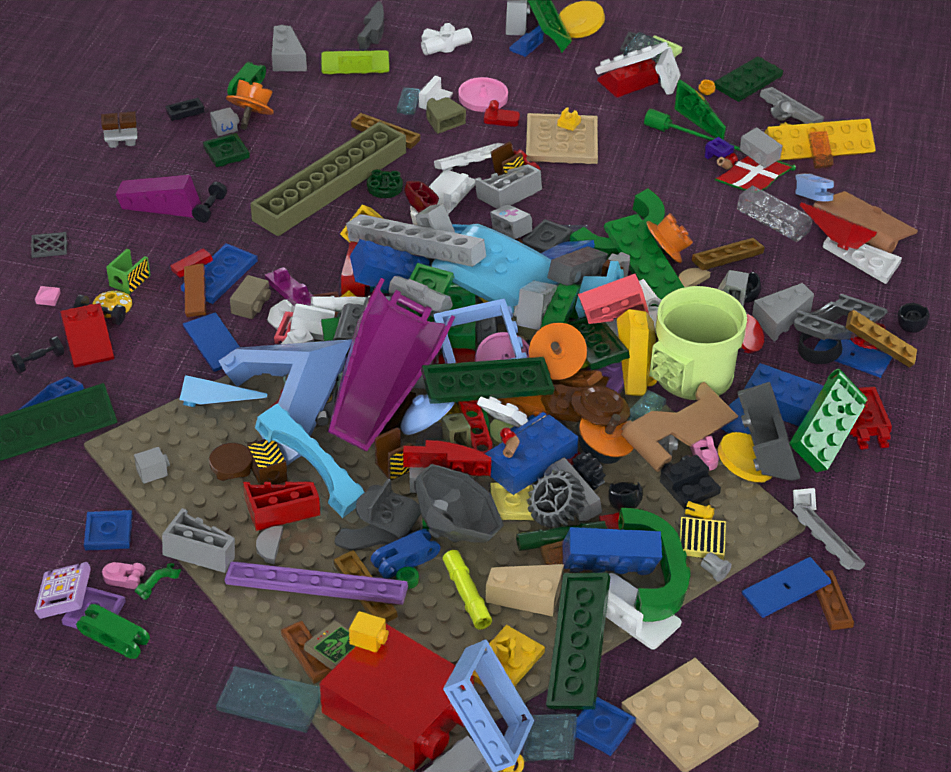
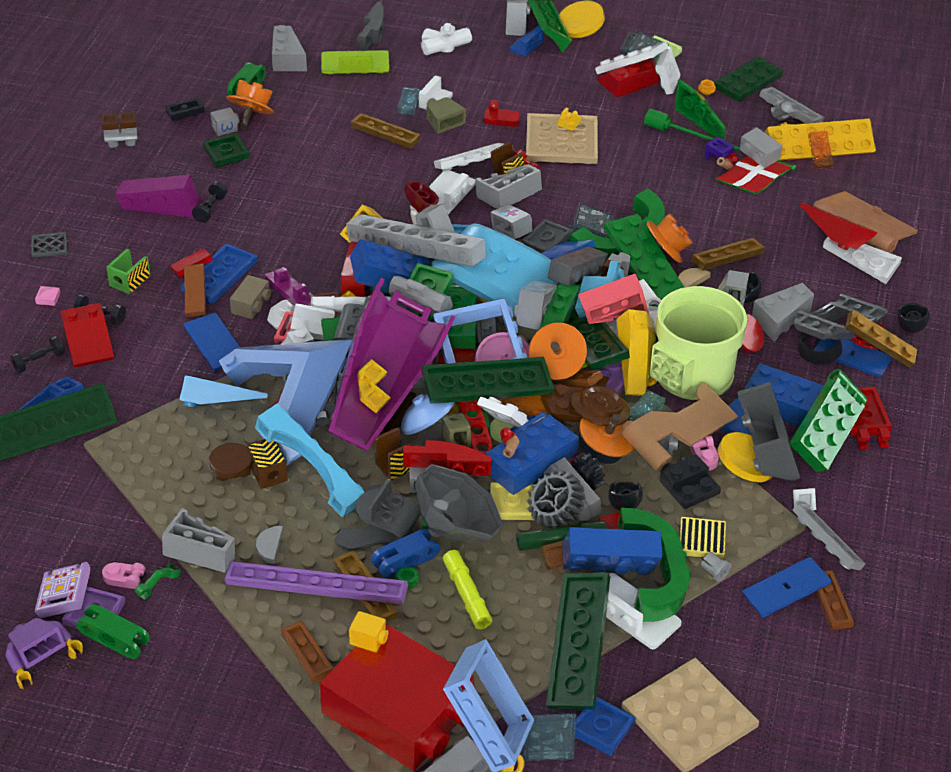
blue tile [84,510,133,551] -> none
yellow dish [93,290,132,318] -> none
light grey brick [134,447,170,484] -> none
clear light blue tile [216,666,321,733] -> none
red wedge [243,482,320,531] -> none
olive brick [251,121,406,236] -> none
tile [304,620,355,670] -> none
dark green tile [367,169,403,198] -> none
bright pink piece [458,77,508,112] -> none
yellow plate [472,625,545,687] -> none
tan wedge [485,564,564,616] -> none
yellow pin [685,501,715,520] -> none
clear brick [737,185,812,242] -> none
light blue piece [795,174,834,201] -> none
none -> medium lavender torso [6,618,83,690]
none -> yellow tile [357,359,391,414]
none -> tile [572,202,614,238]

